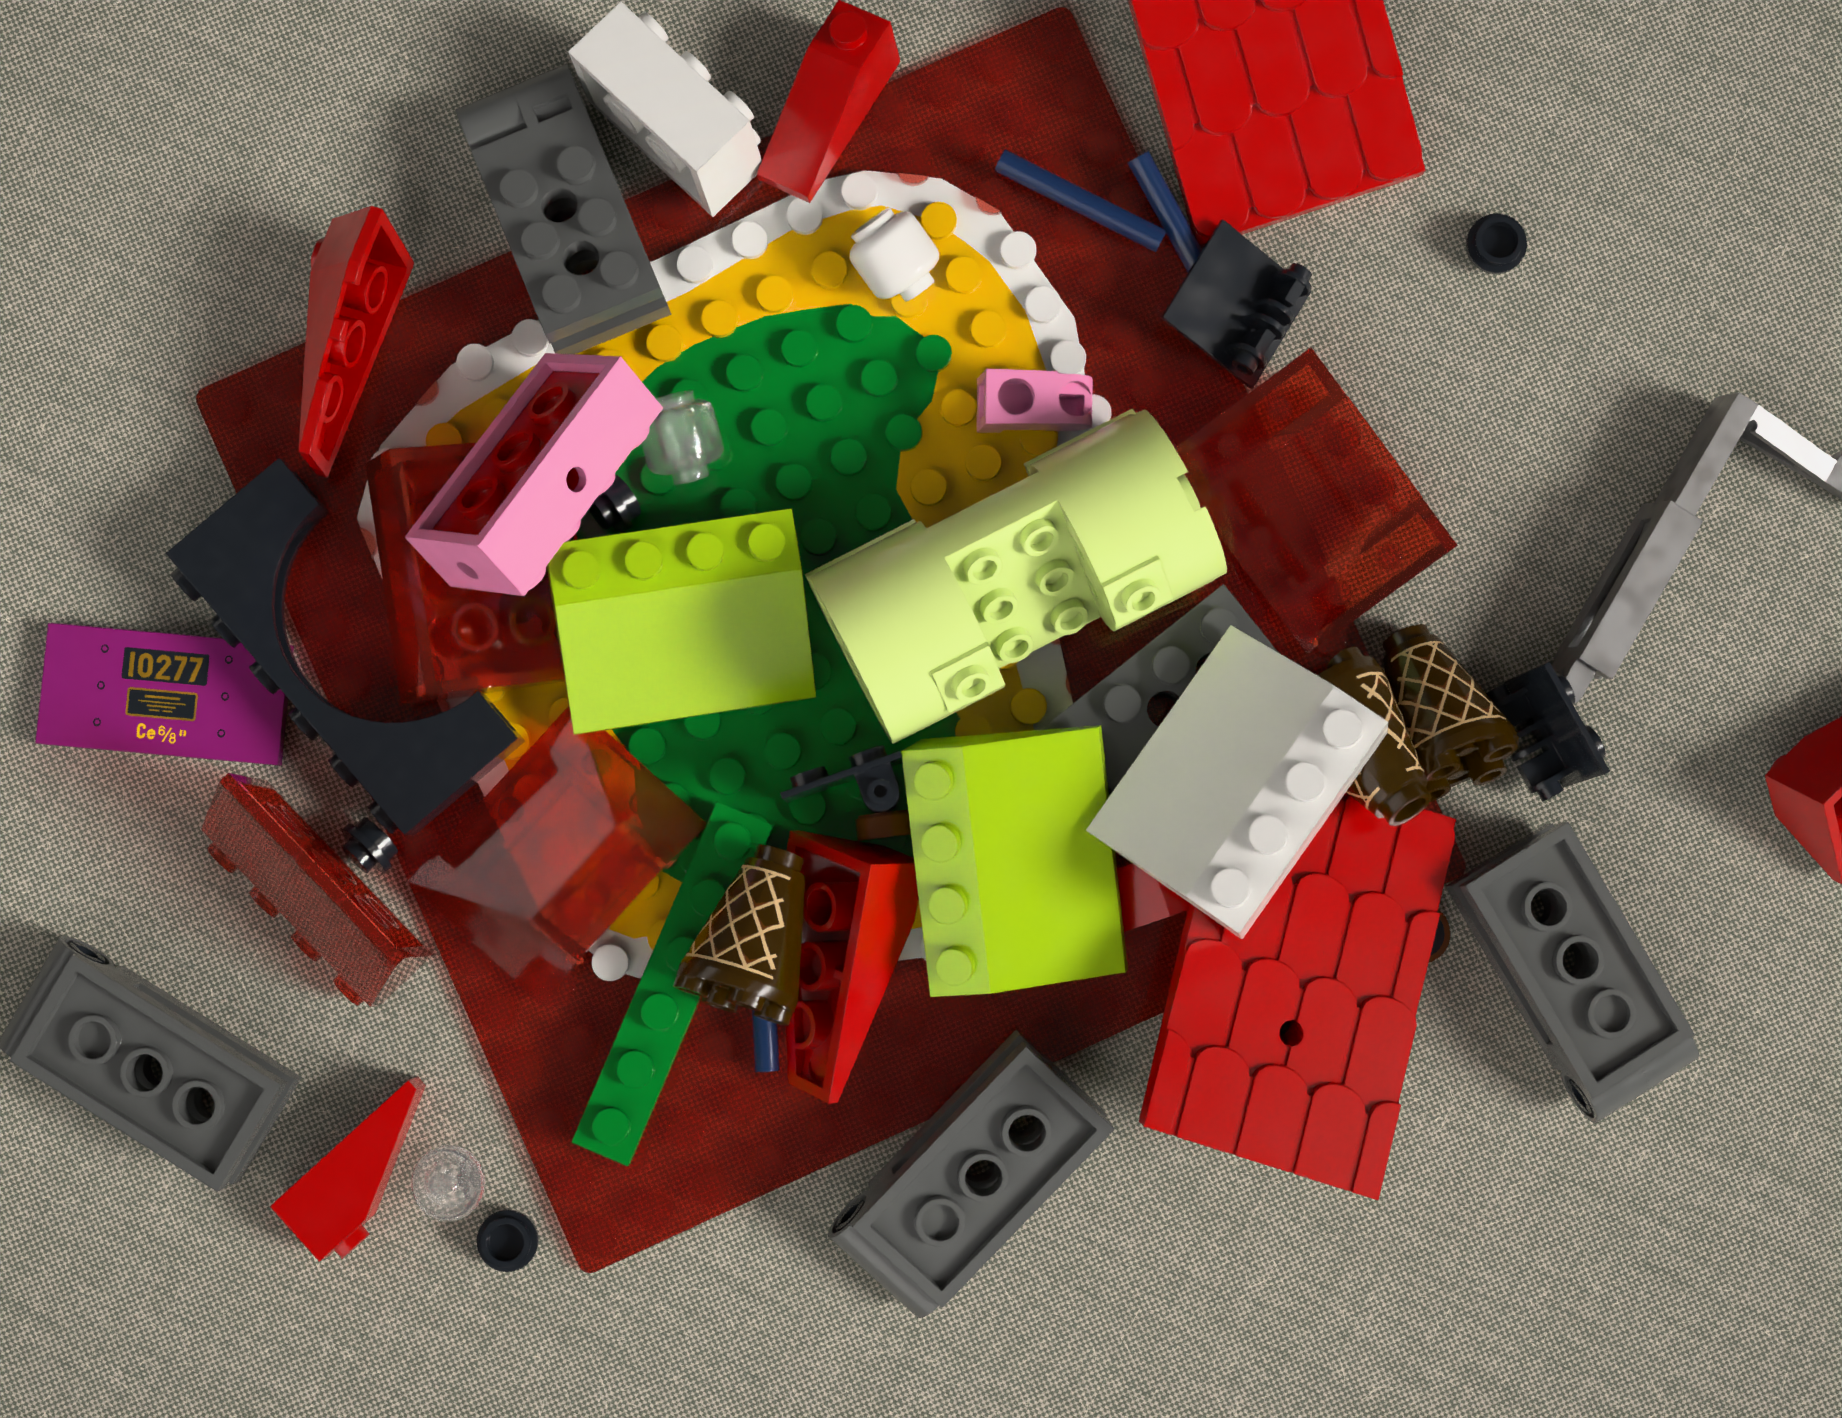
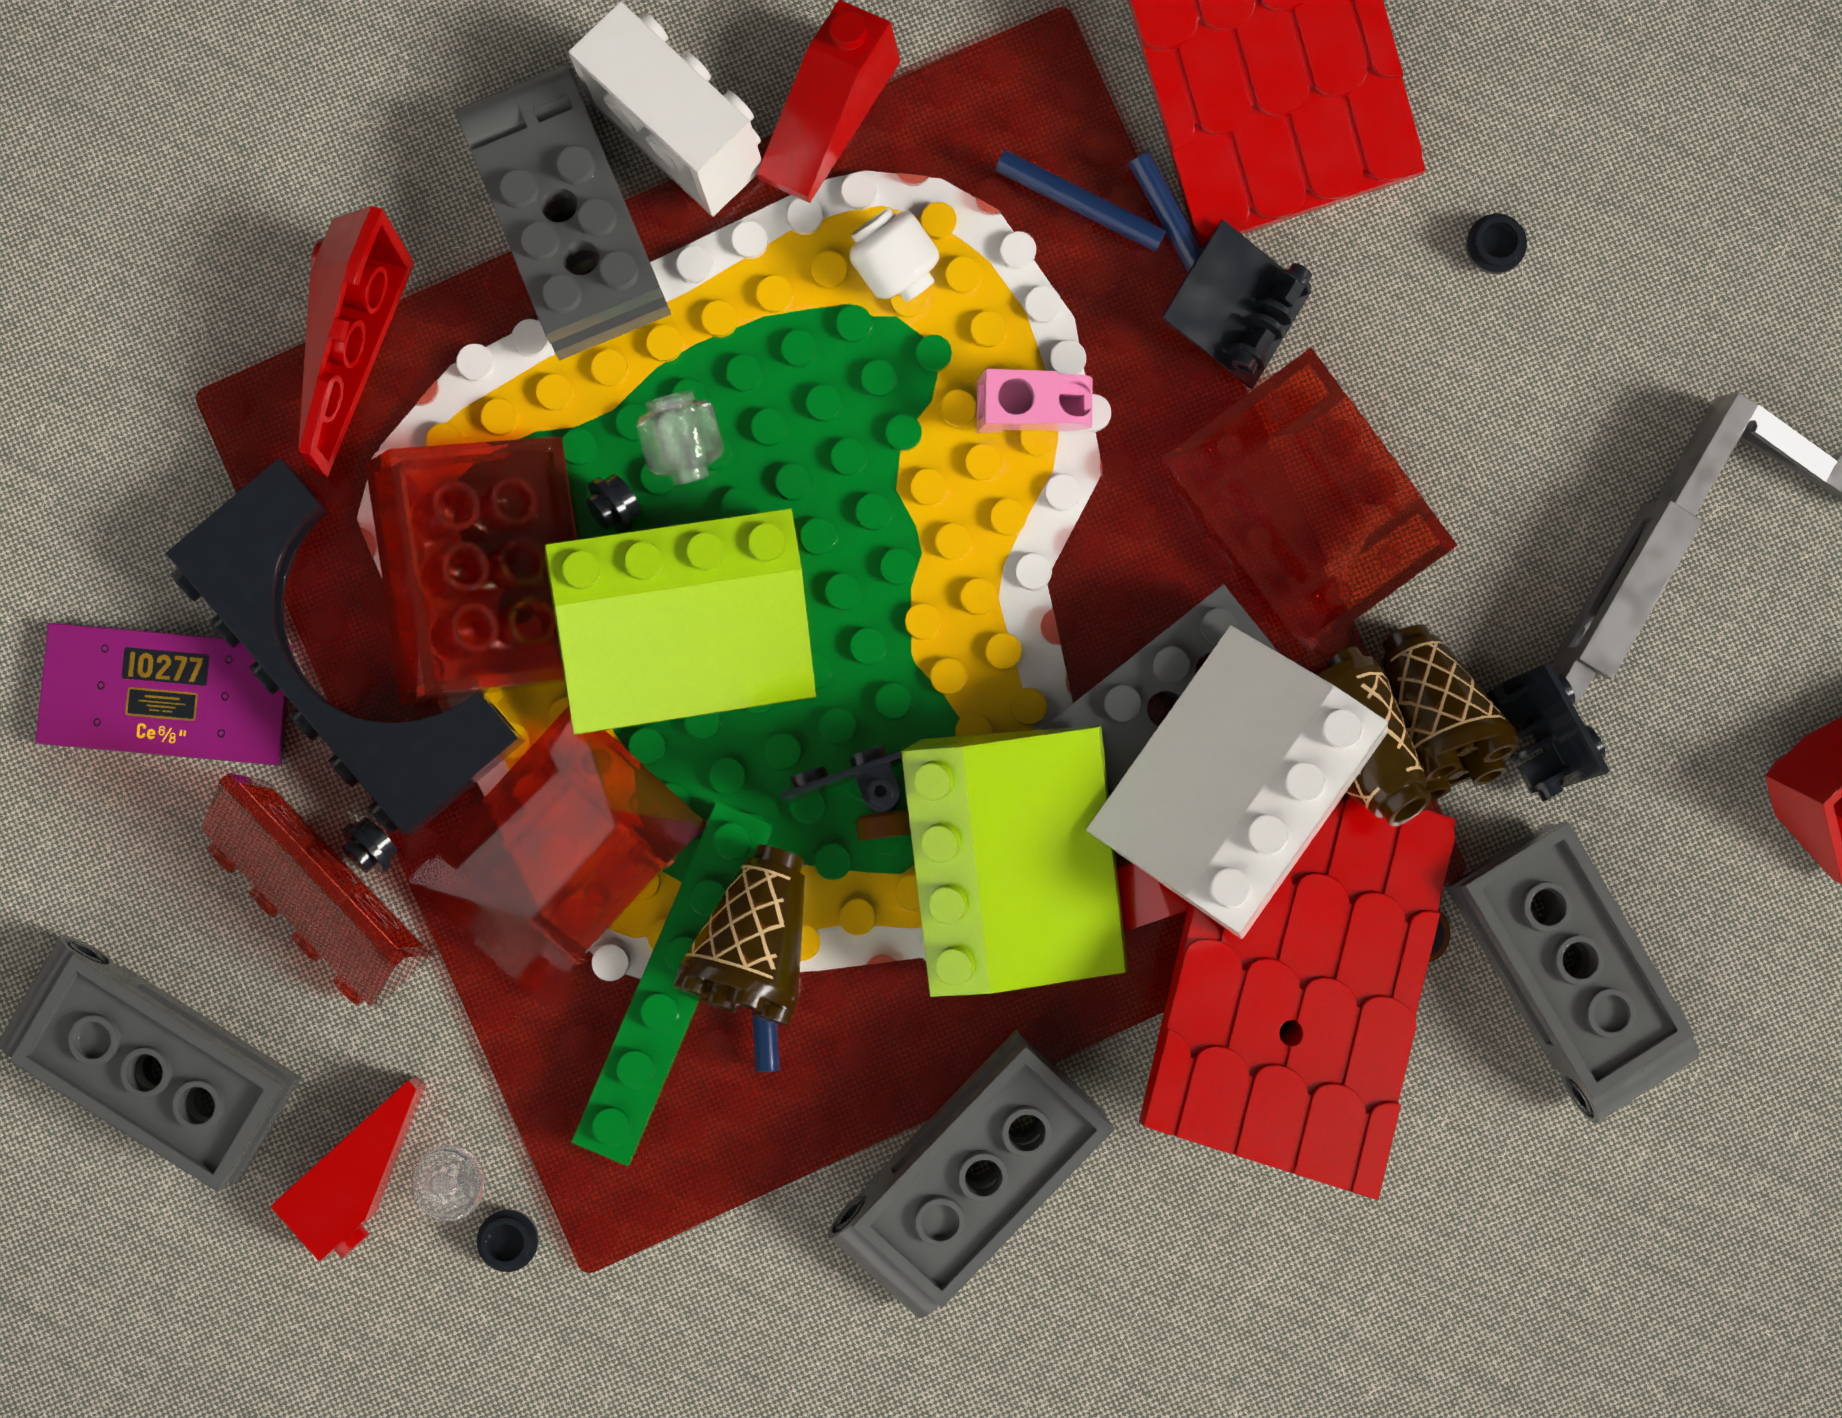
bright pink brick [405,353,663,596] -> none
red wedge [786,830,919,1104] -> none
yellowish green cylinder [805,409,1227,744] -> none

